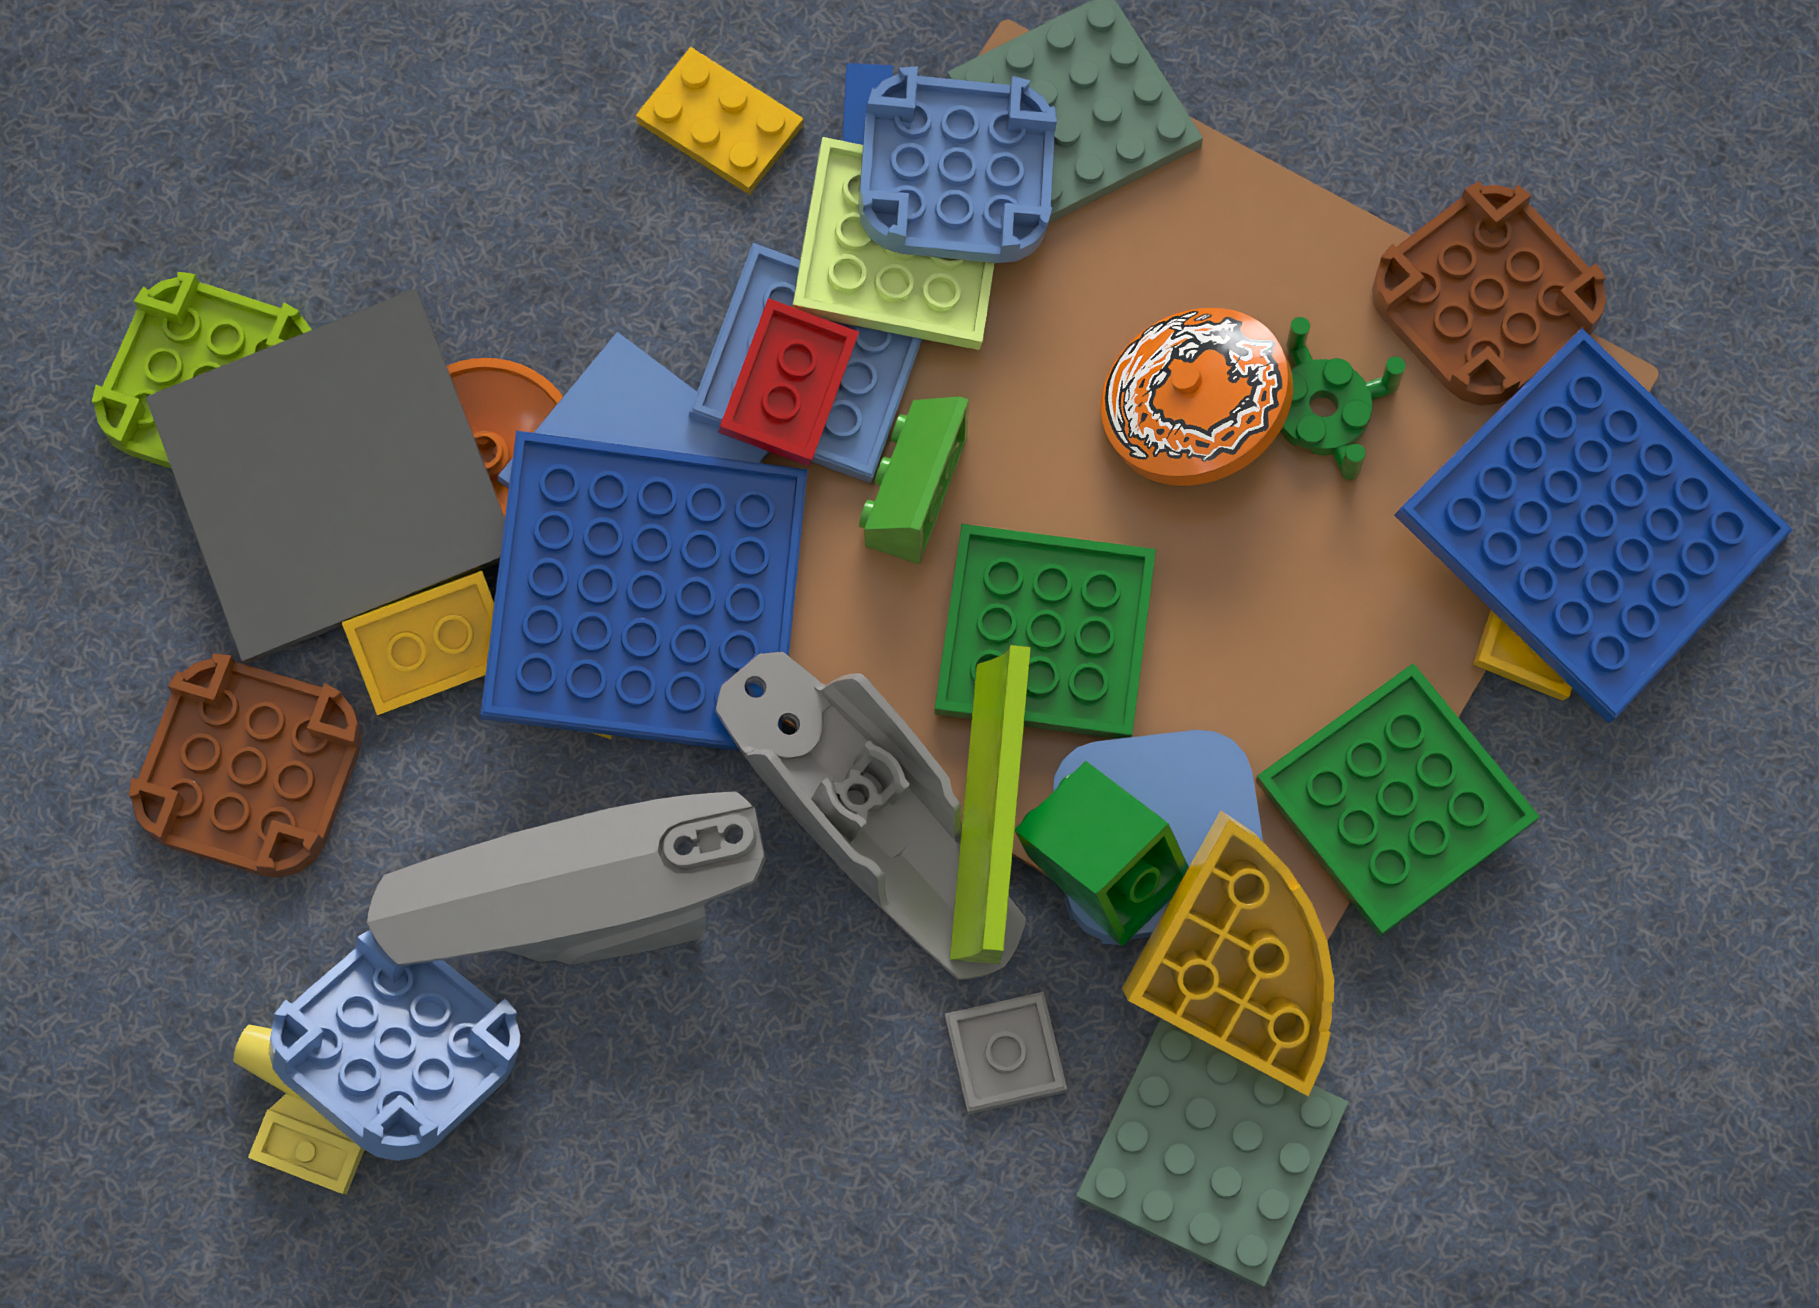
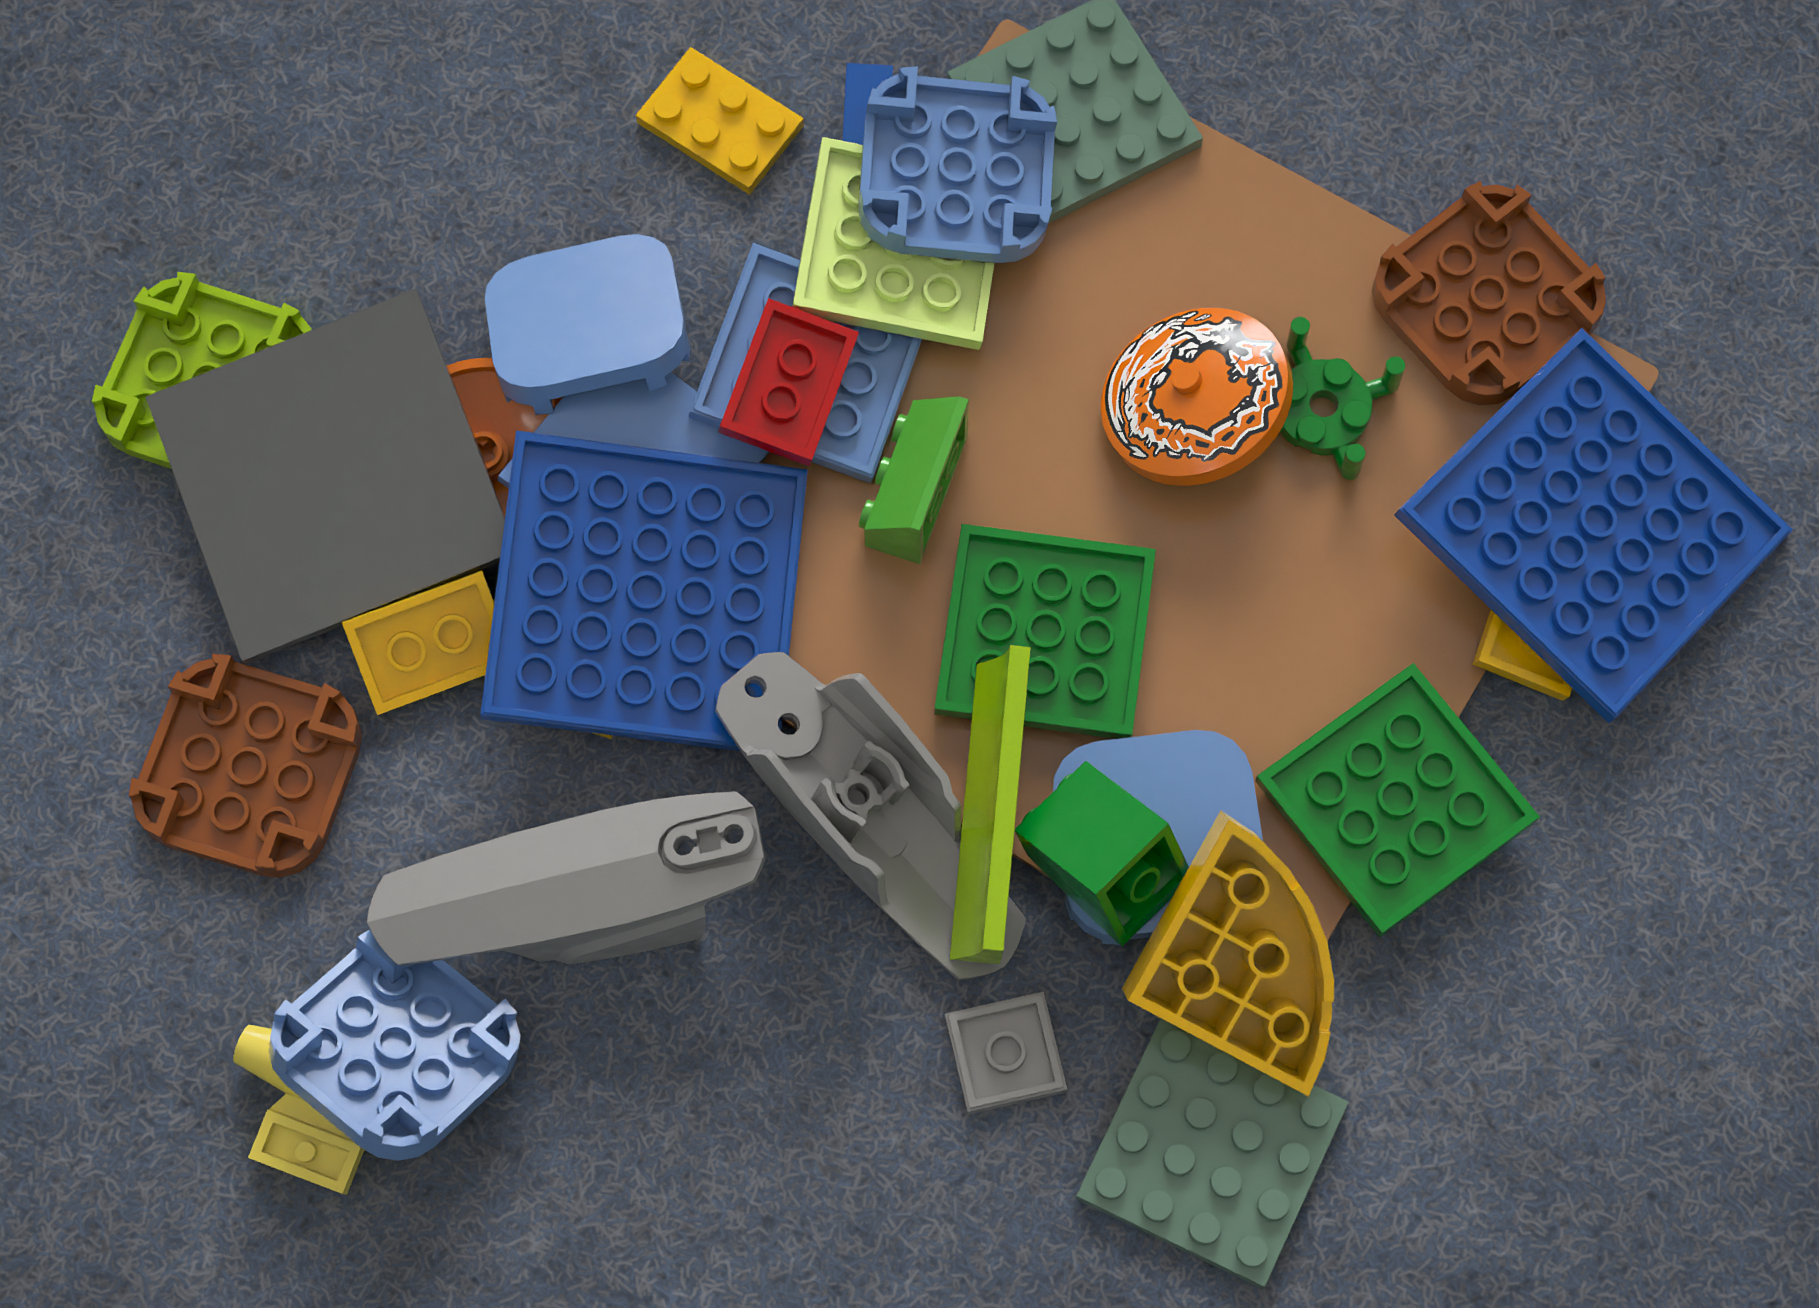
none -> medium blue tile [485,234,691,415]

